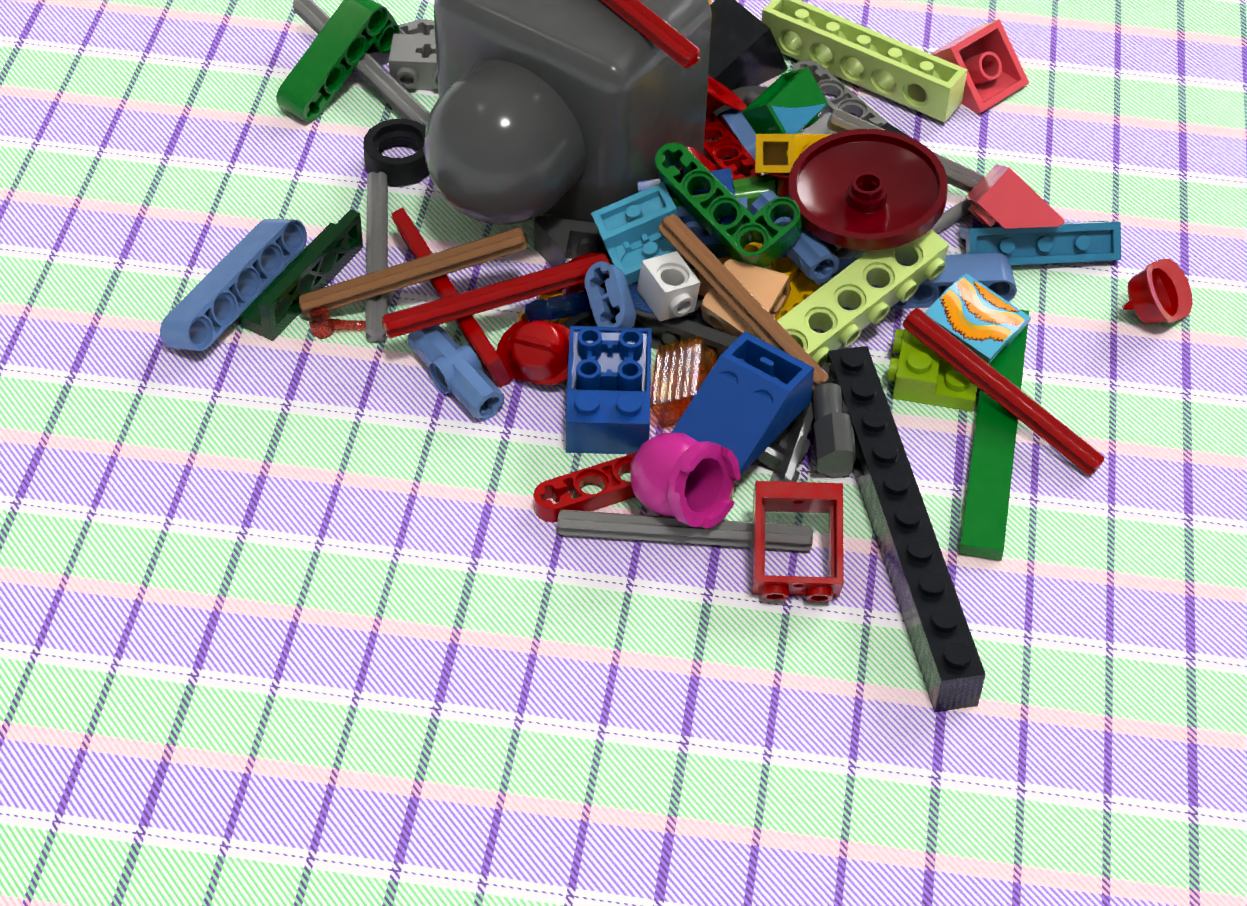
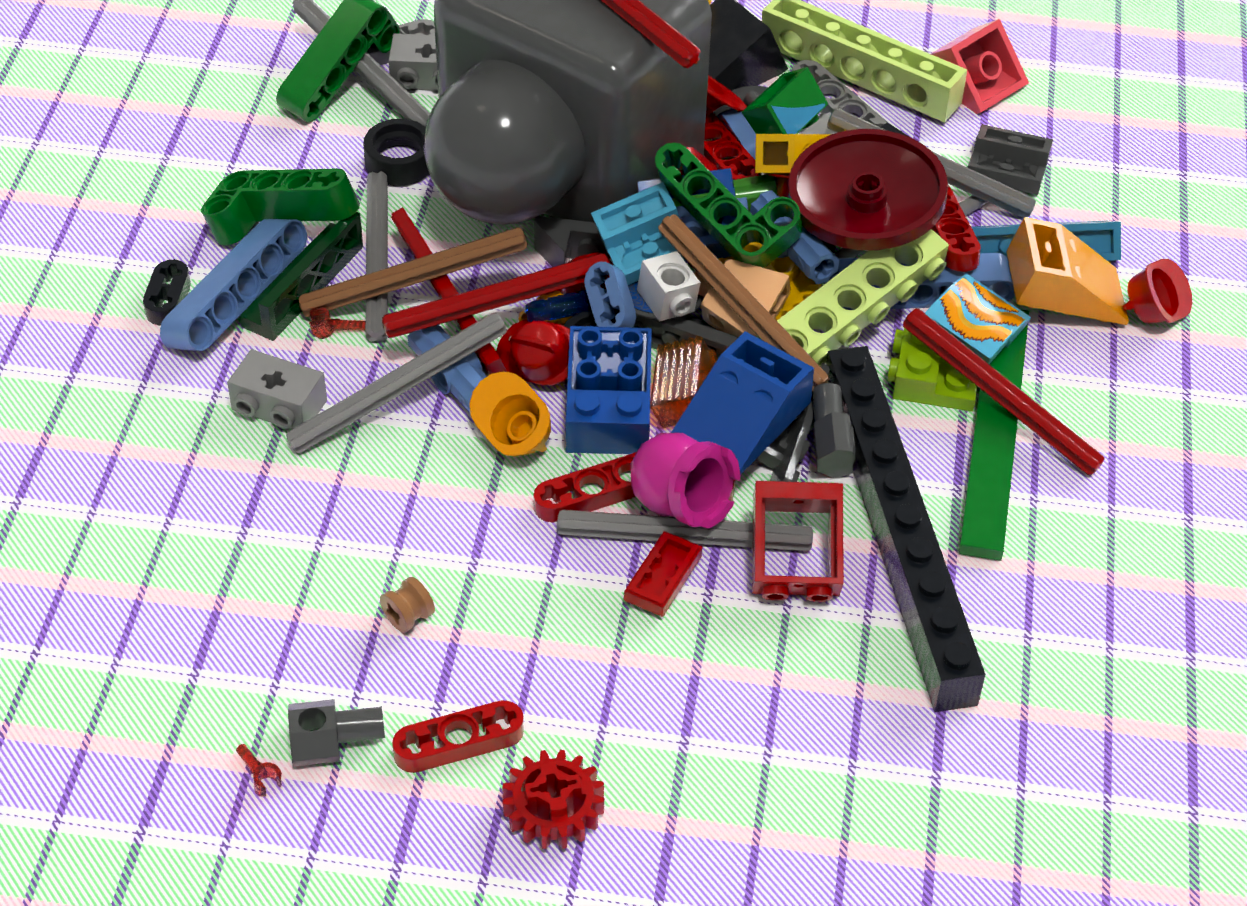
coral slope [965,164,1065,229] -> none
none -> black beam [143,259,191,326]
none -> green beam [201,168,360,246]
none -> light grey brick [227,349,327,430]
none -> clear red hand [236,744,282,797]
none -> light grey axle [286,312,507,453]
none -> dark grey piece [288,699,385,767]
none -> medium nougat wheel [380,577,435,633]
none -> red beam [392,700,524,773]
none -> light orange piece [469,371,551,457]
none -> red gear [502,750,605,849]
none -> red plate [624,531,703,617]
none -> red beam [932,185,981,272]
none -> dark grey slope [967,124,1053,195]
none -> light orange slope [1007,217,1129,325]

